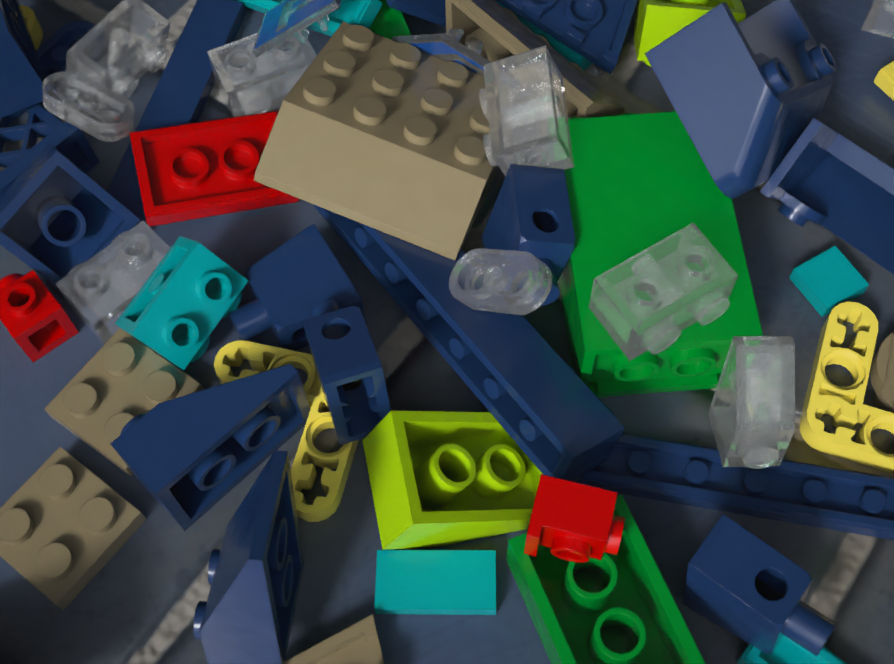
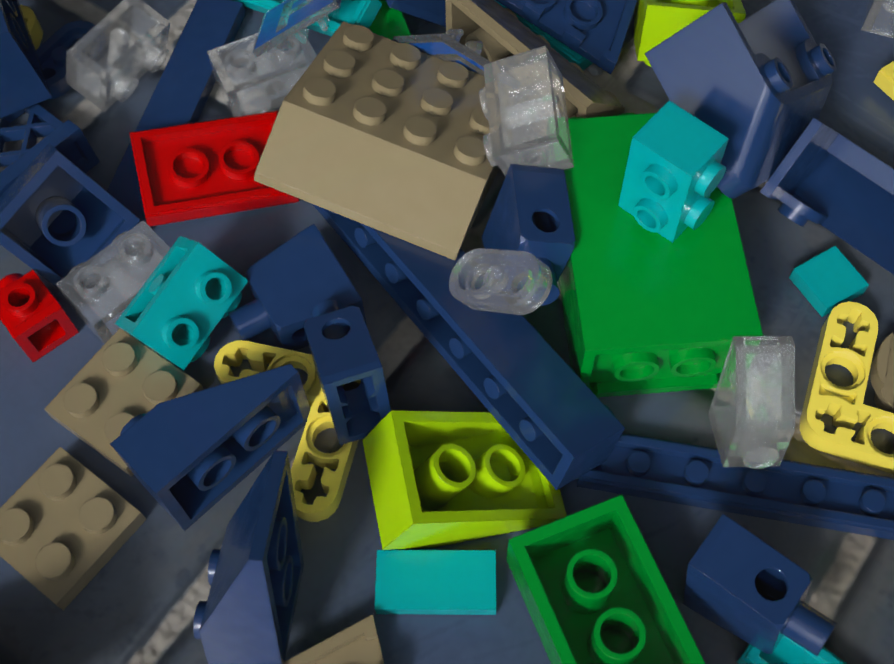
clear plate [42,72,135,142] -> none
red brick [524,474,625,563] -> none
clear brick [589,223,738,361] -> none
none -> teal brick [618,100,729,243]

